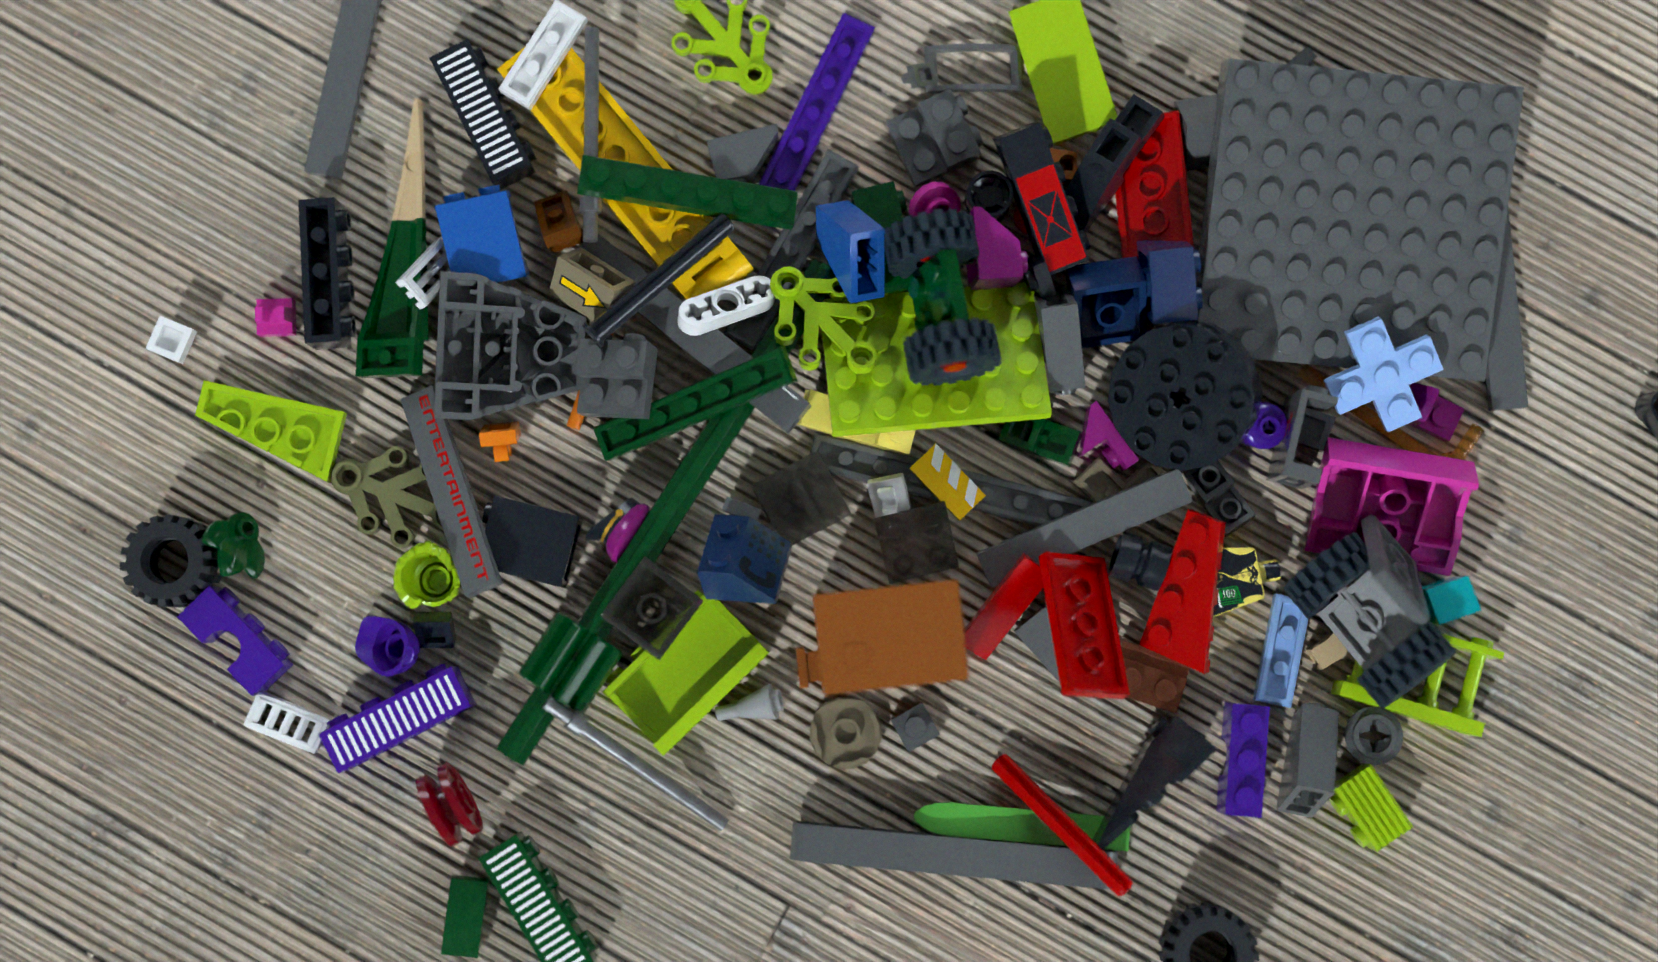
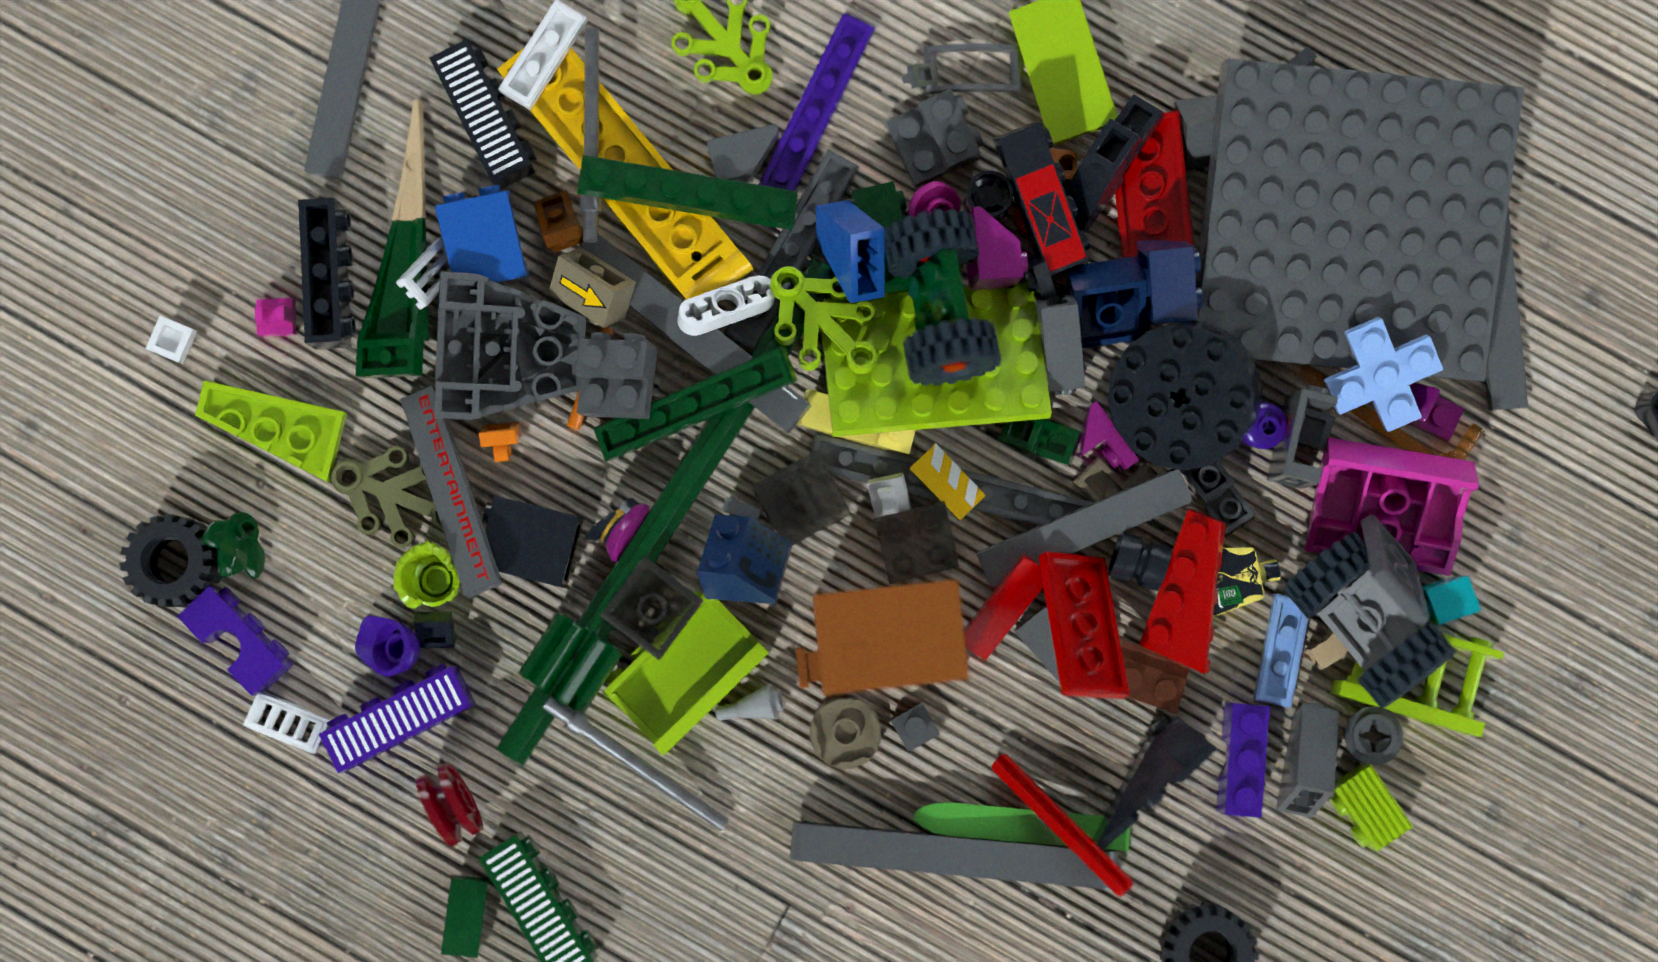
black axle [582,213,734,348] -> none

